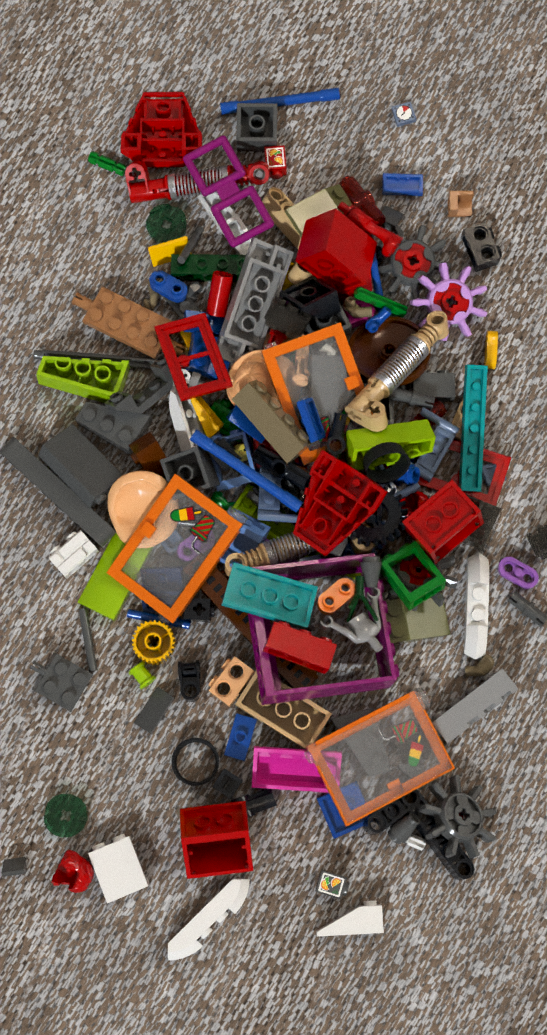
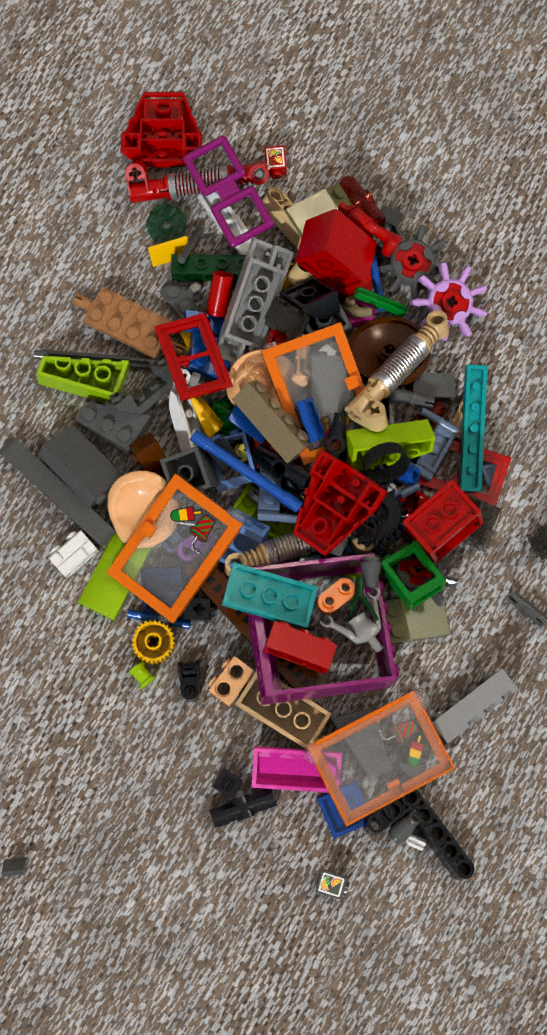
dark grey plate [29,652,93,712] -> none
clear green plate [44,794,88,837] -> none
red hair [51,850,94,893] -> none
dark grey bar [78,608,98,672] -> none
green axle [88,151,126,176] -> none
white panel [88,834,150,903] -> none
dark grey slope [134,687,175,734] -> none
dark tan arm [143,280,159,310] -> none
blue plate [149,271,188,303] -> none
white brick [168,879,250,960] -> none
black tyre [172,738,219,786] -> none
red container [180,801,254,879] -> none
green arm [211,491,236,512] -> none
blue piece [220,87,340,115] -> none
blue plate [224,713,257,761] -> none
dark grey brick [236,103,277,151] -> none
white slope [316,900,384,937] -> none
blue arm [365,306,392,333] -> none
blue plate [382,173,423,196] -> none
tile [391,101,417,127] -> none
dark grey gear [419,775,496,859] -> none
medium nougat panel [447,191,474,217] -> none
black brick [461,222,502,272] -> none
white brick [464,552,489,660] -> none
dark tan arm [465,655,494,677] -> none
yellow beam [484,331,498,369] -> none
medium lavender plate [498,557,539,589] -> none

